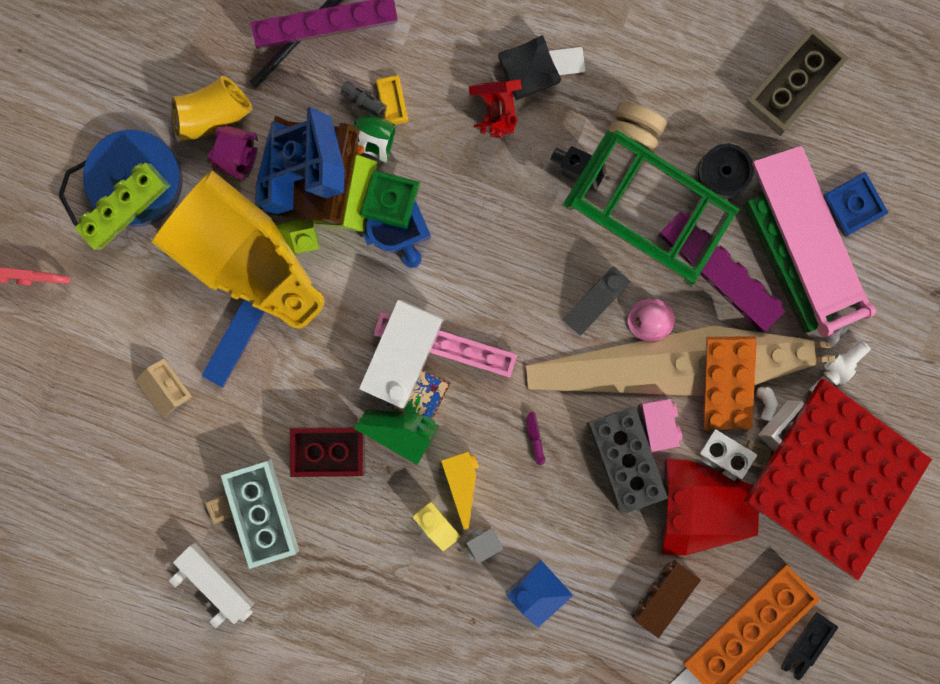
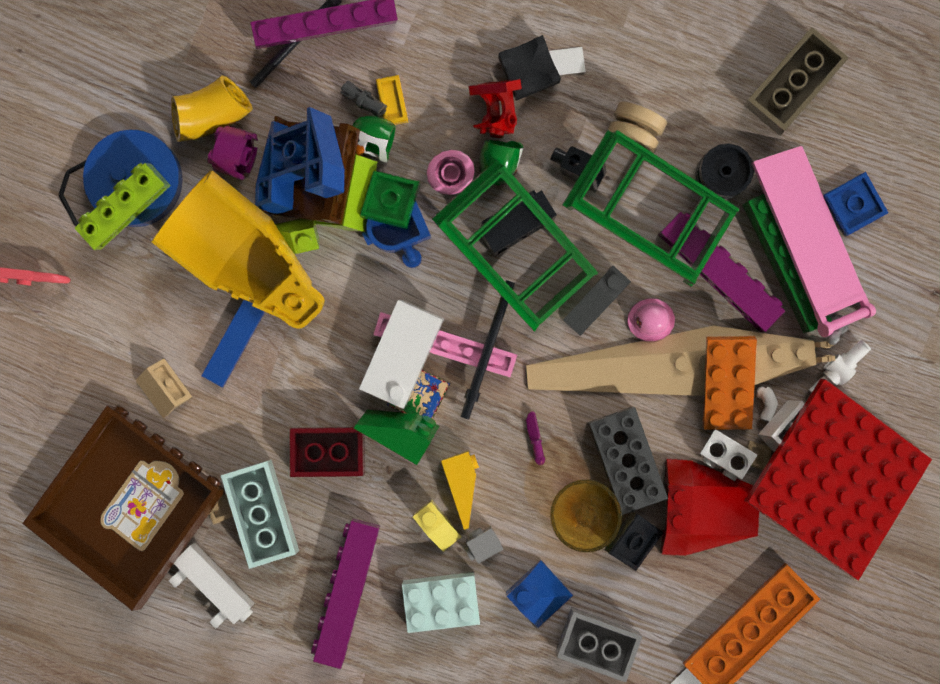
reddish brown brick [632,560,701,639] -> none
bright pink brick [640,399,682,452] -> none
black hinge [781,612,838,680] -> none
none -> reddish brown panel [22,405,225,611]
none -> magenta brick [311,518,380,669]
none -> light aqua brick [402,572,480,633]
none -> bright pink hat [426,150,475,195]
none -> green piece [432,159,598,332]
none -> black bar [460,280,515,420]
none -> green piece [479,139,524,186]
none -> black brick [481,190,557,258]
none -> clear yellow piece [550,480,622,552]
none -> light grey brick [555,607,642,683]
none -> black tile [604,510,663,571]

